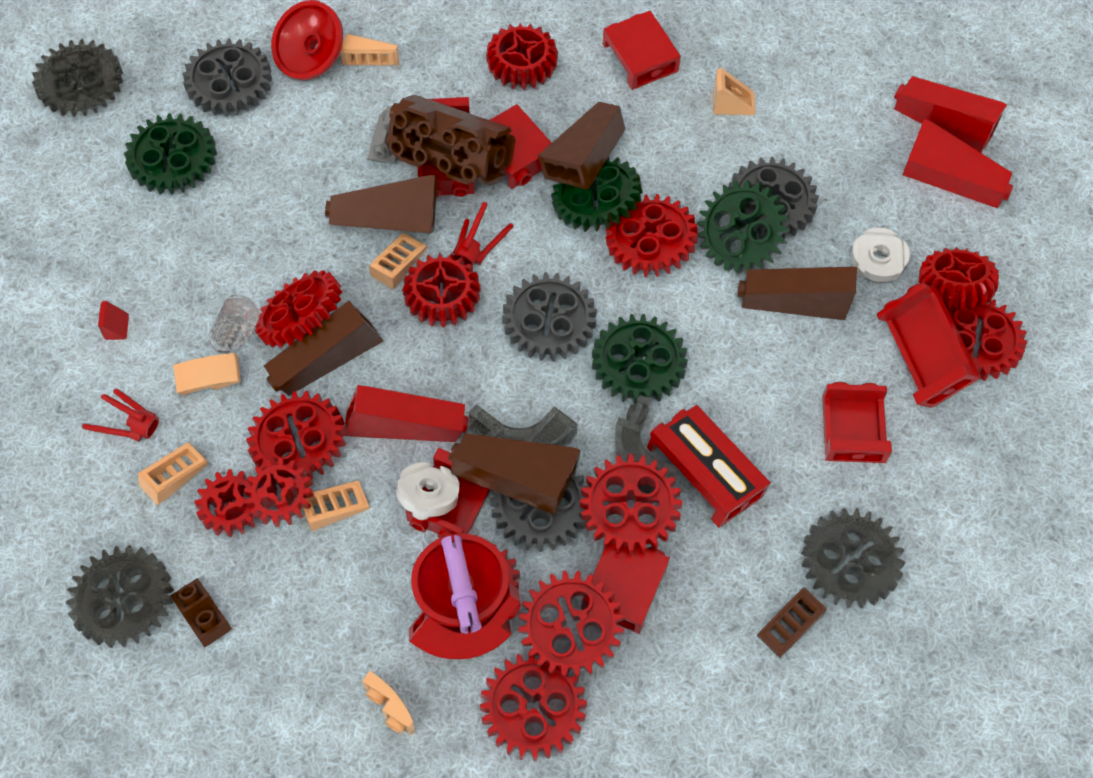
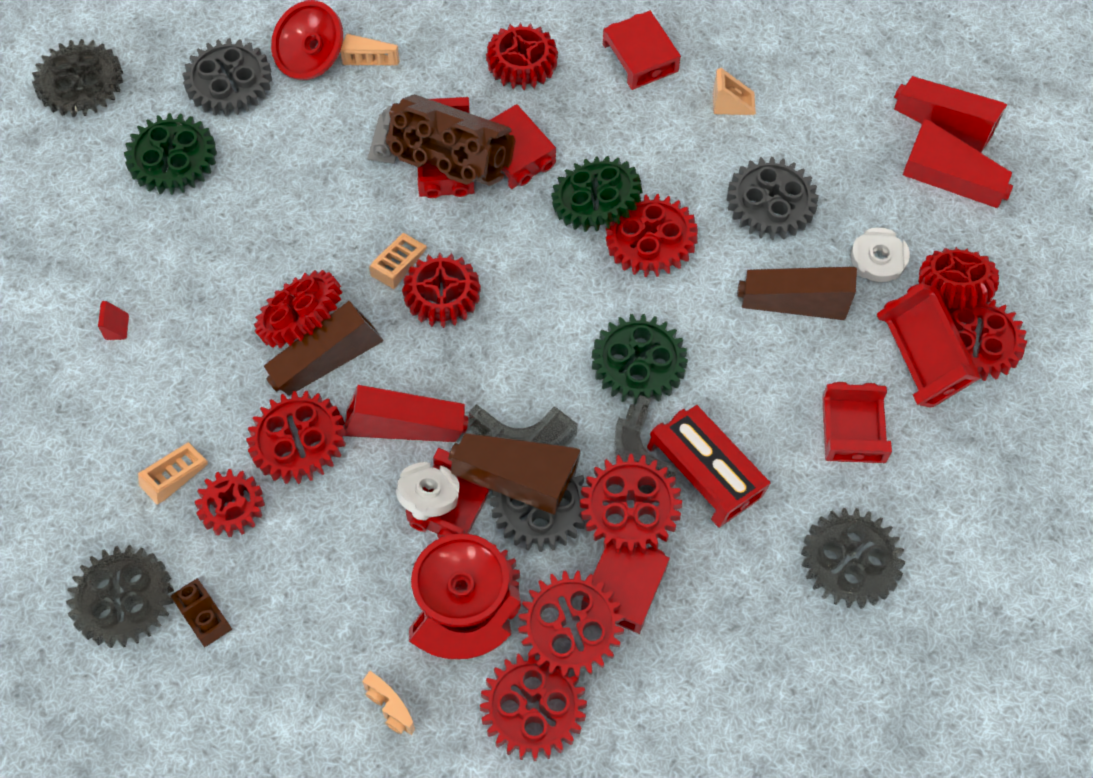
red plant [82,388,159,442] -> none
light nougat slope [173,353,241,395] -> none
clear piece [208,294,259,354] -> none
red gear [244,458,314,527] -> none
light nougat slope [302,480,370,531] -> none
reddish brown slope [325,174,438,233] -> none
lavender pin [441,535,482,634] -> none
red plant [453,202,513,267] -> none
dark grey gear [502,272,597,361] -> none
reddish brown slope [538,102,625,190] -> none
dark green gear [697,180,790,274] -> none
reddish brown slope [757,587,827,658] -> none

